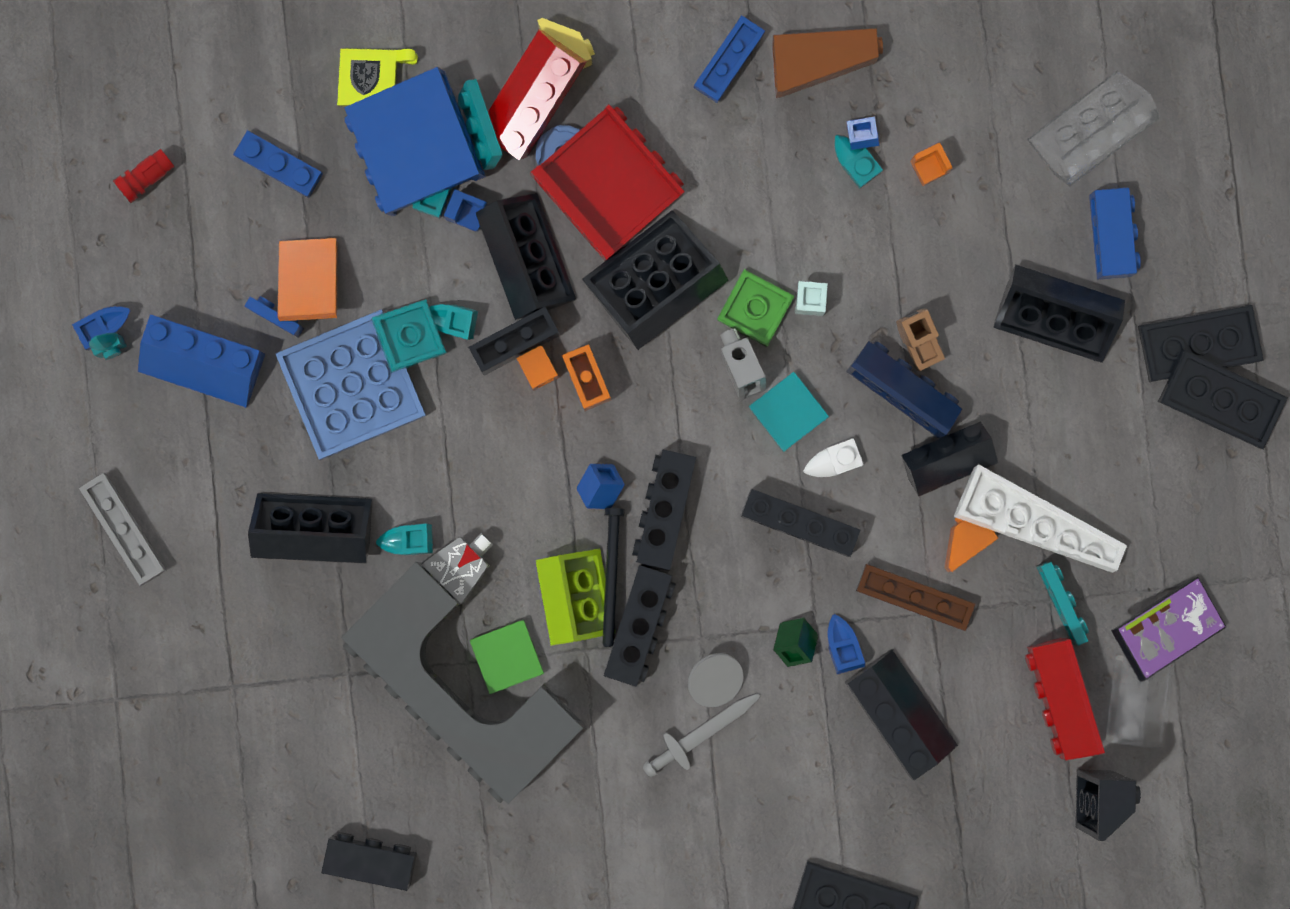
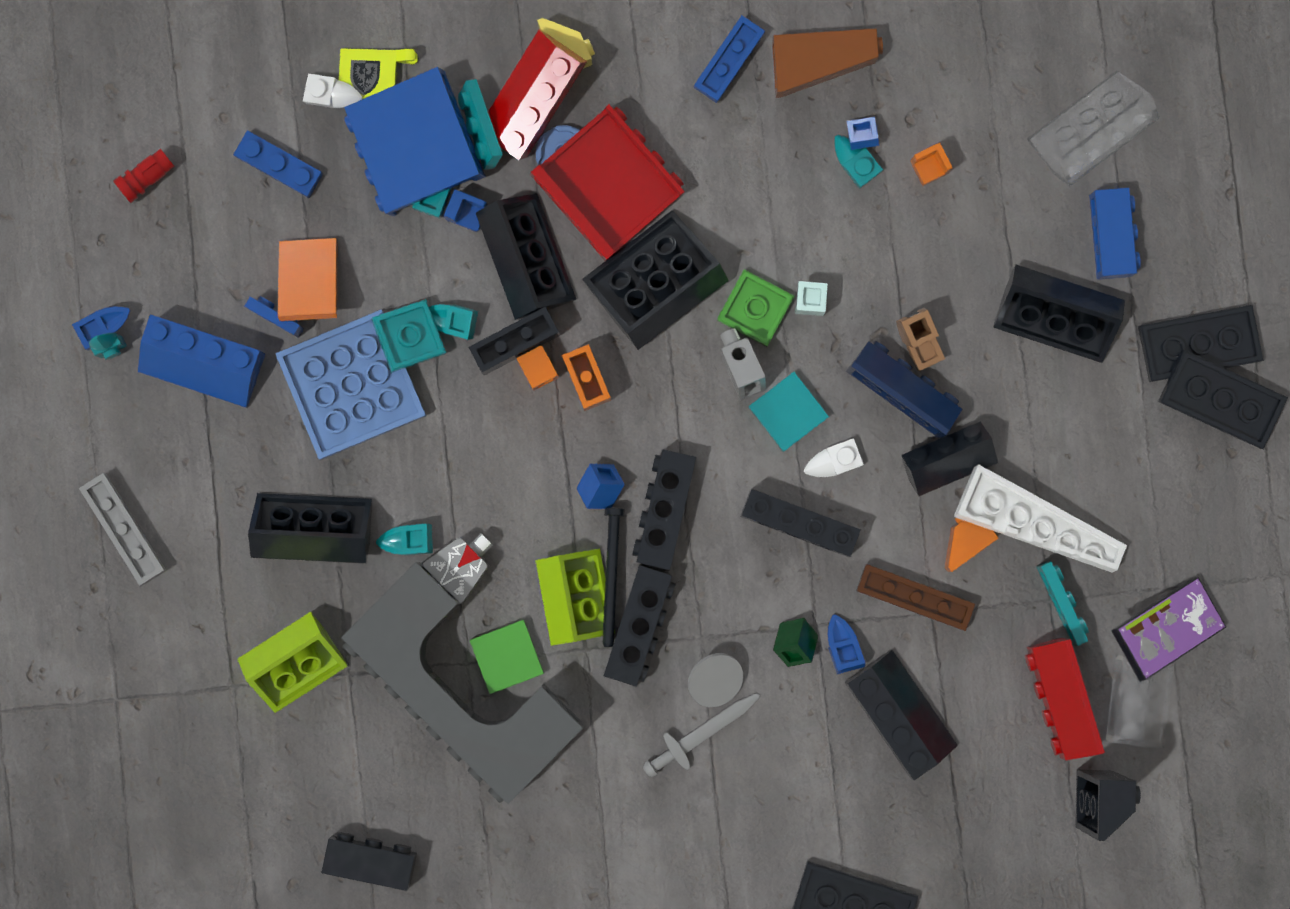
none -> lime slope [237,612,348,713]
none -> white plate [303,73,363,108]

